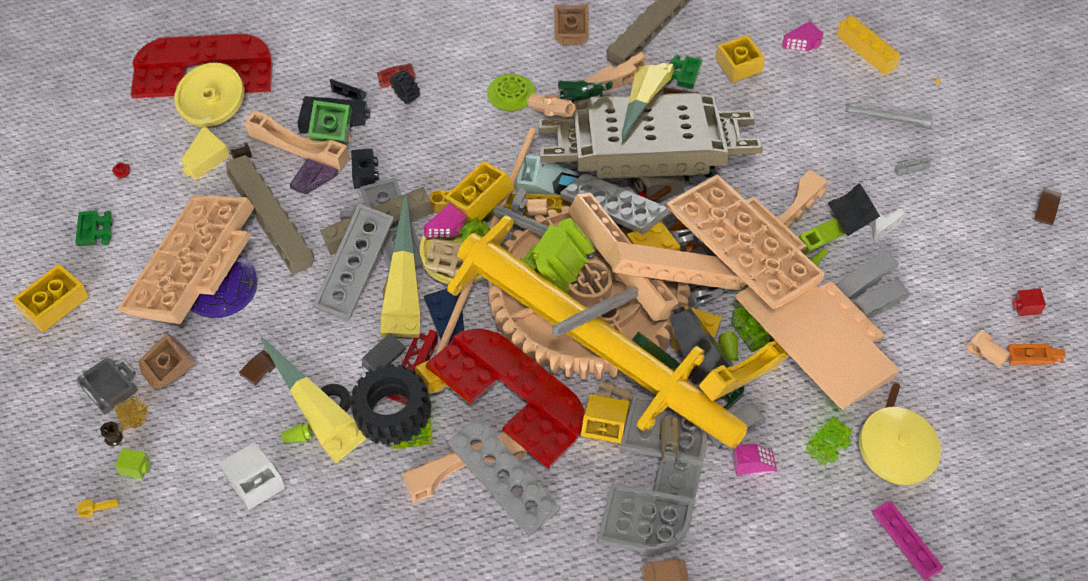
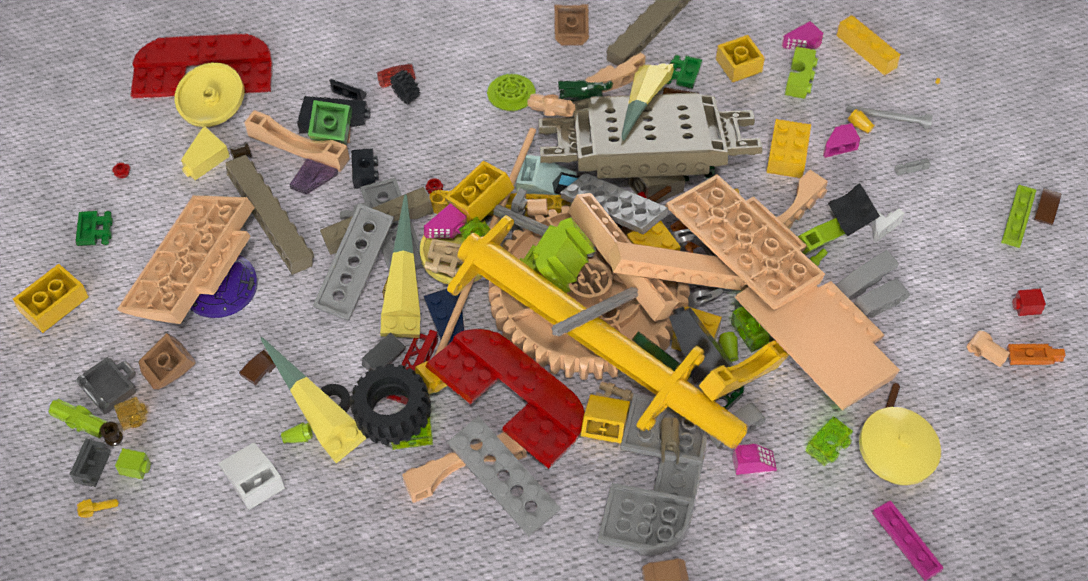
none -> lime piece [48,398,107,438]
none -> dark grey hinge [70,438,112,487]
none -> red plate [425,178,443,194]
none -> yellow brick [766,119,812,178]
none -> lime arch [785,46,818,99]
none -> dark pink slope [823,123,860,158]
none -> yellow cone [848,109,875,134]
none -> lime tile [1001,184,1037,248]

